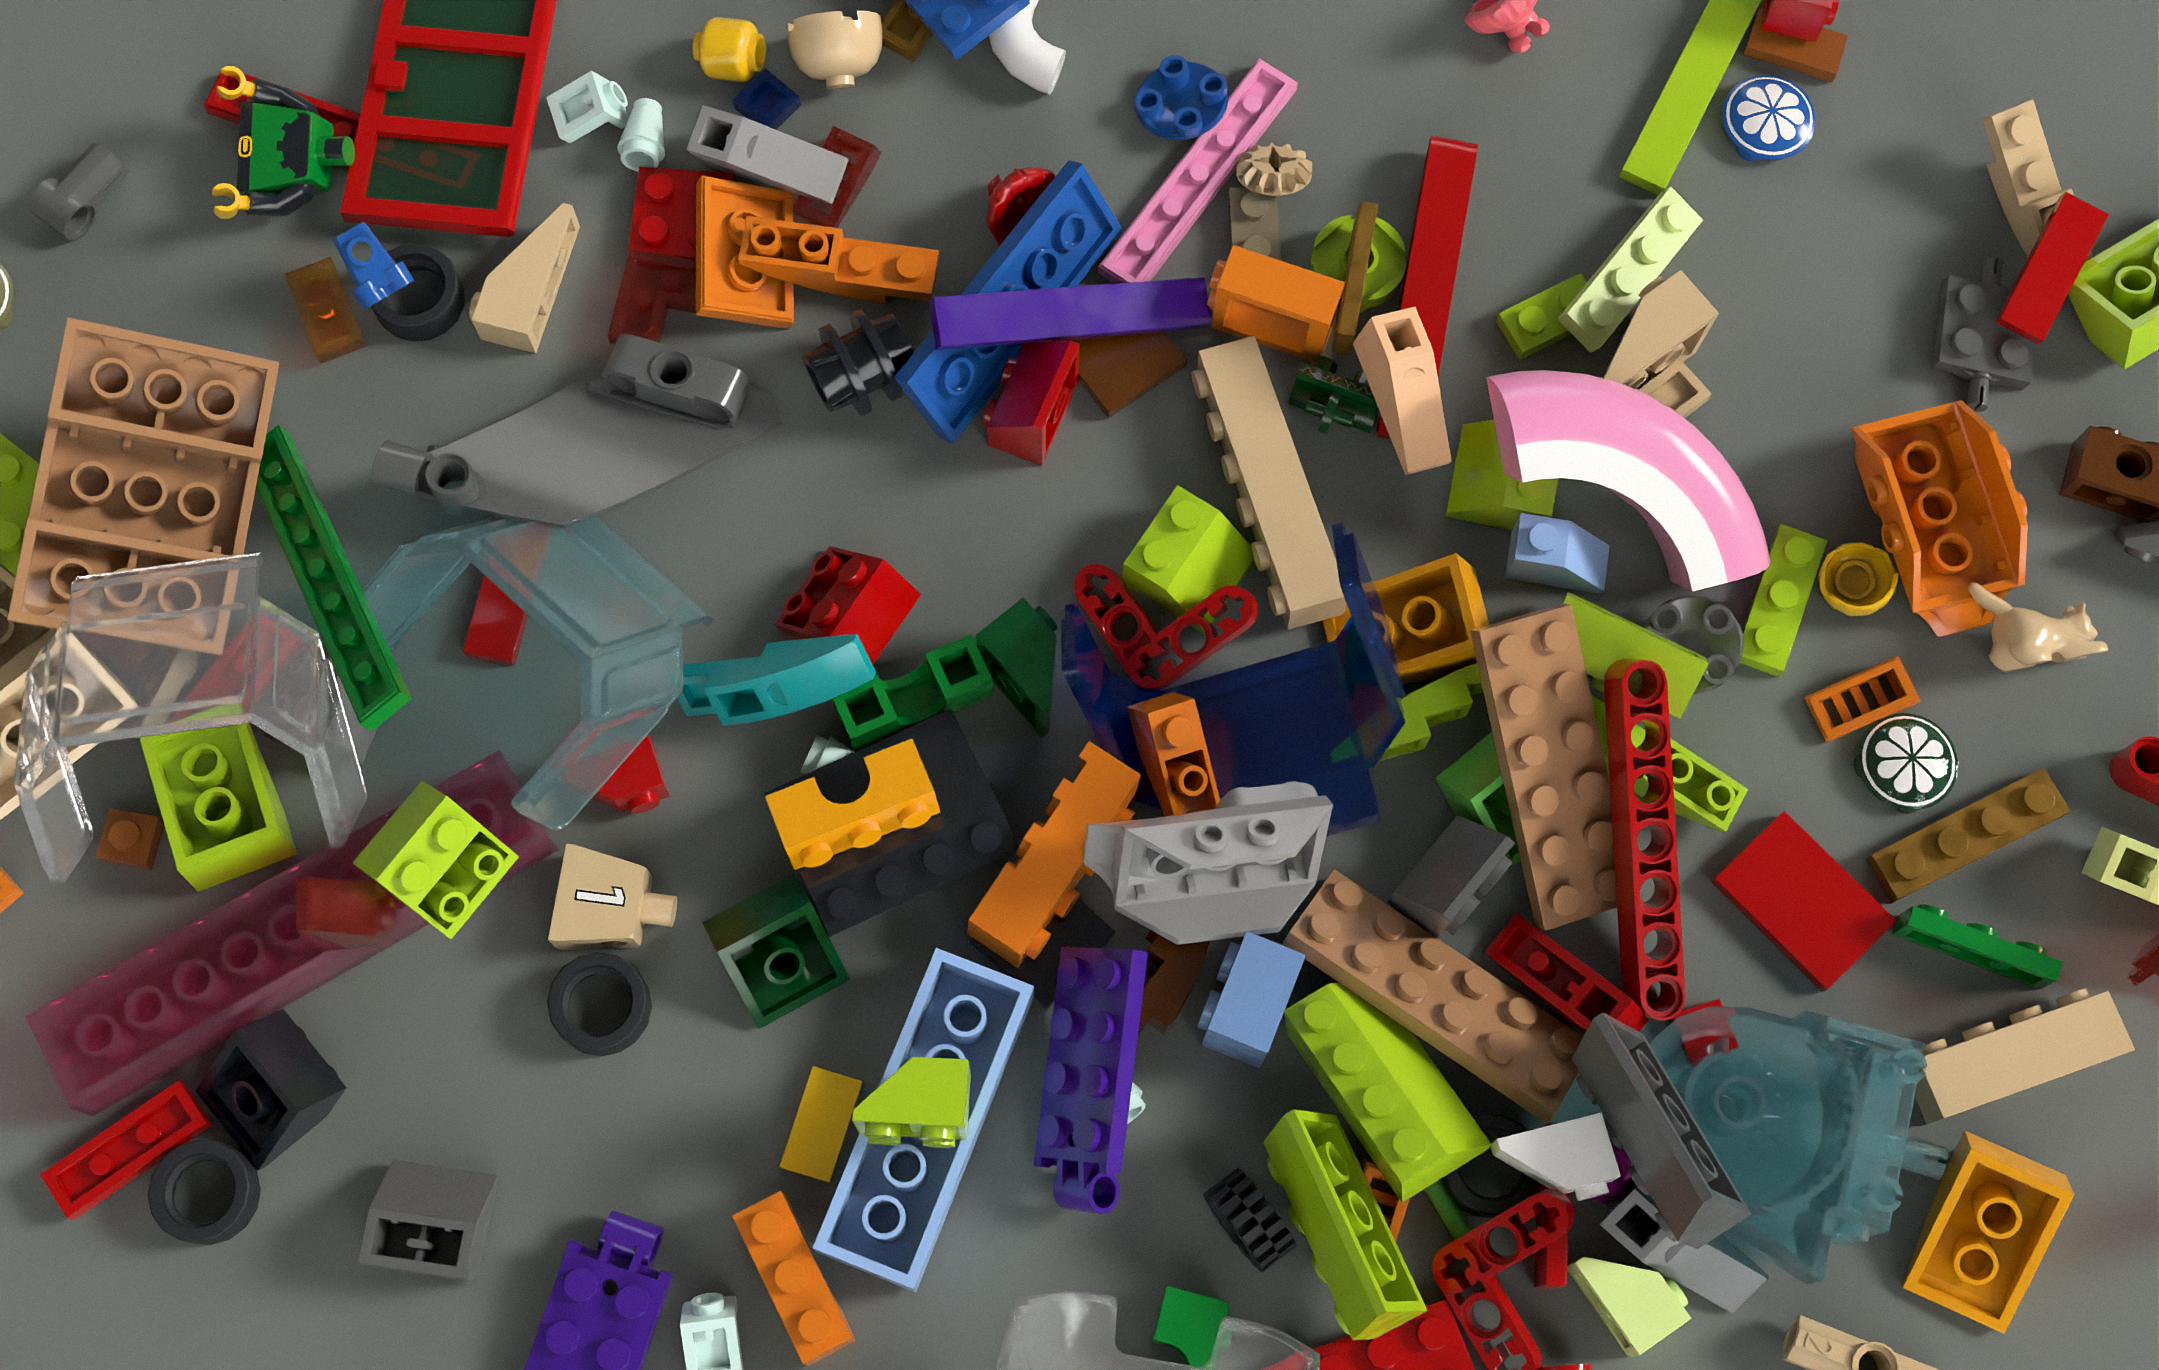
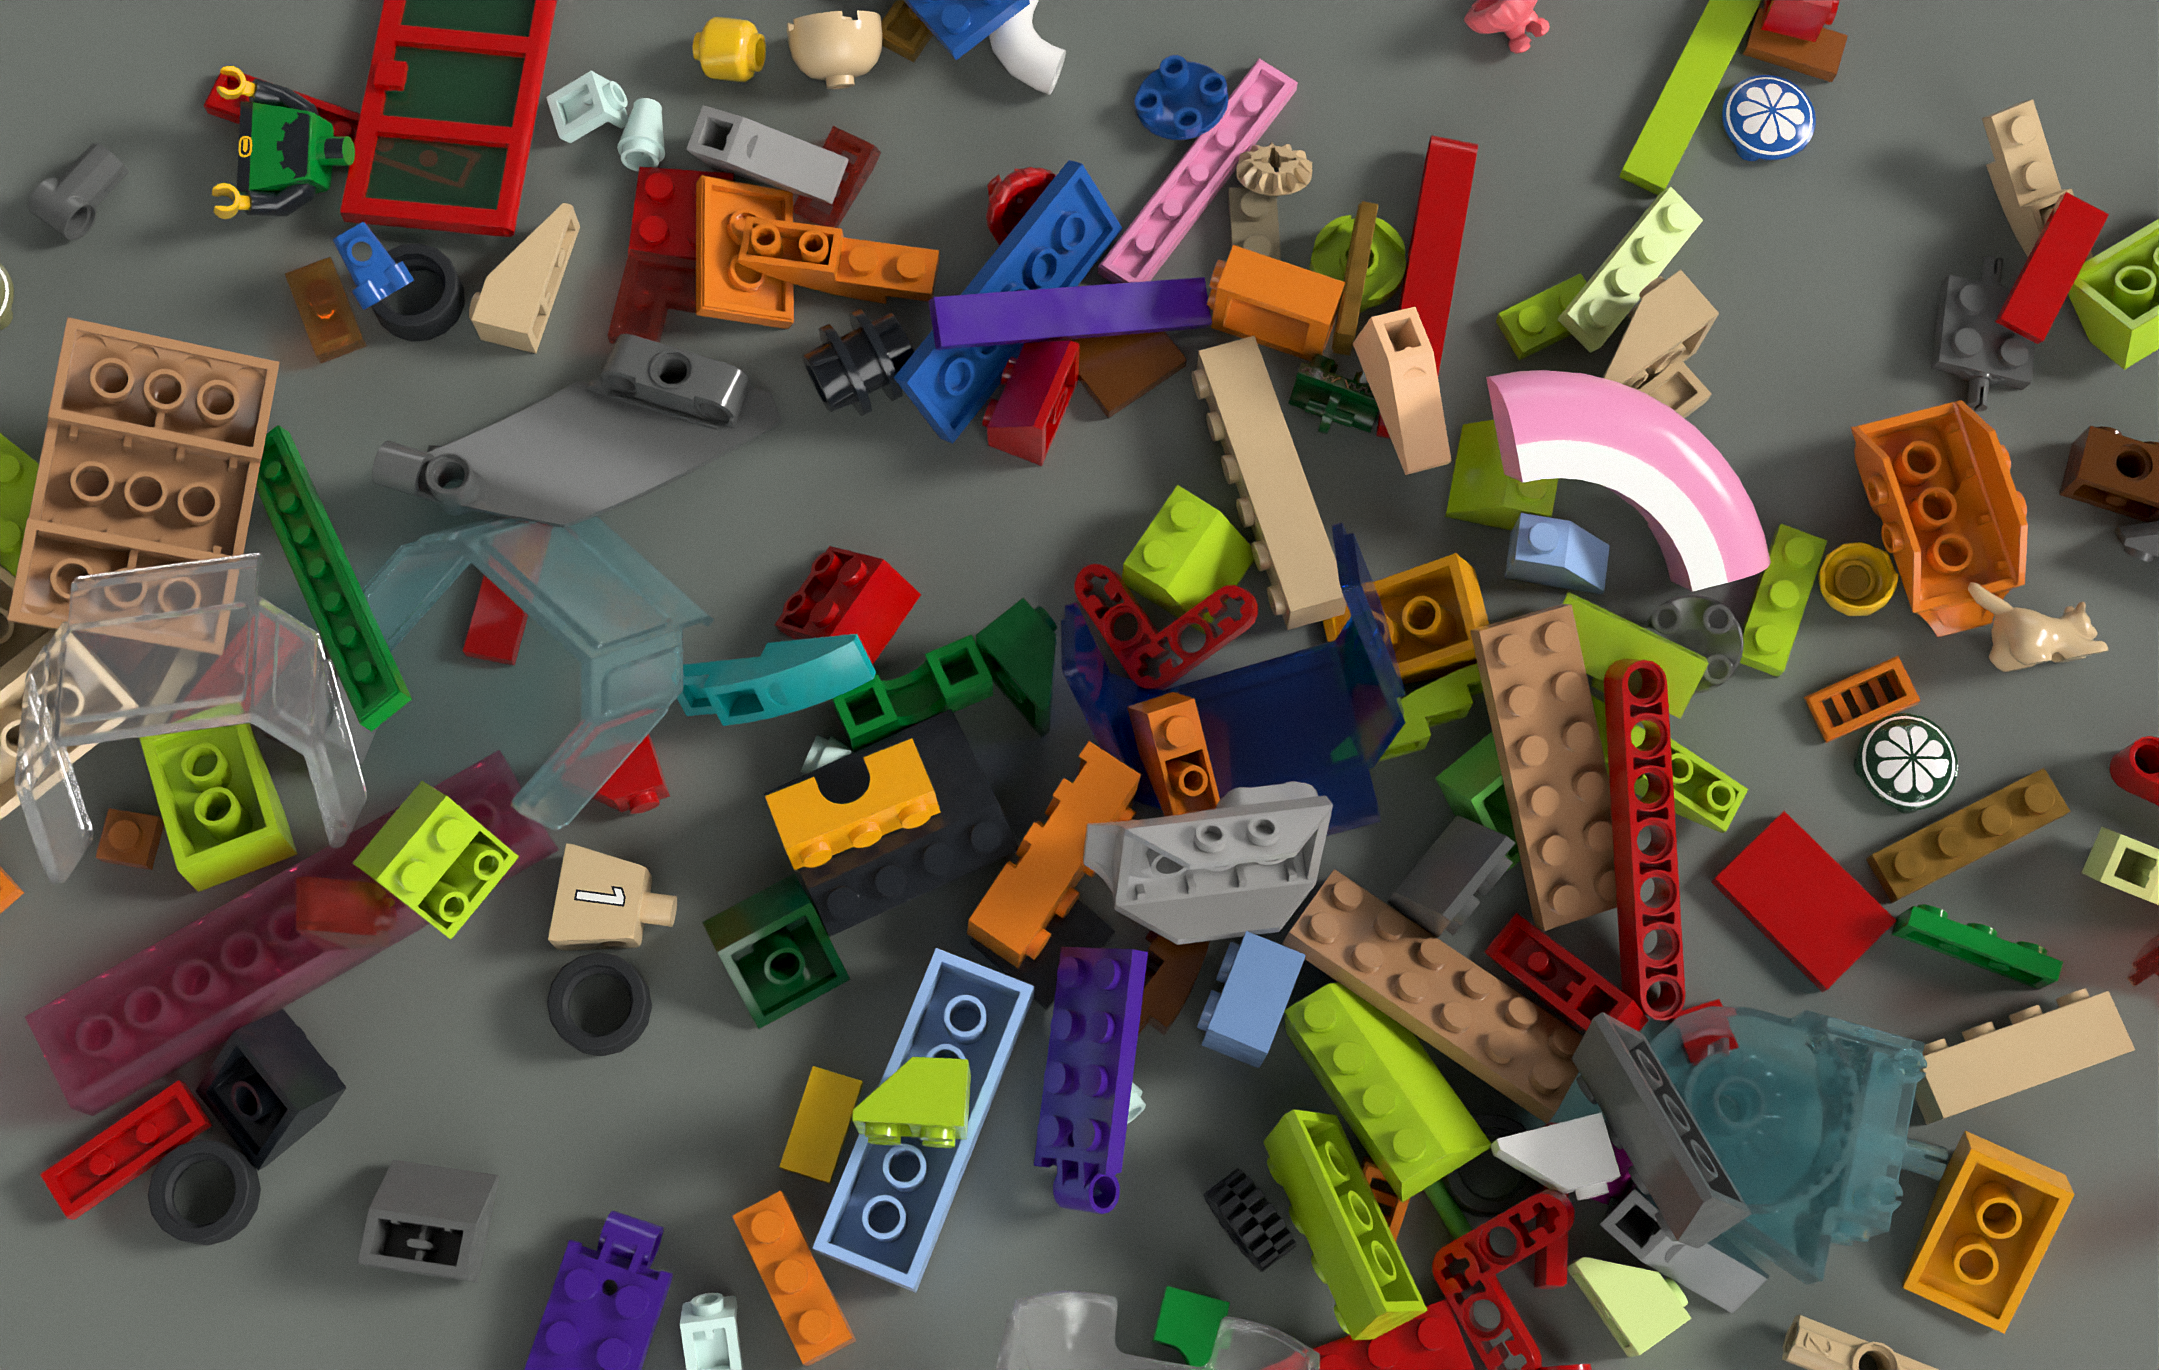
clear blue plate [733,68,801,130] -> none

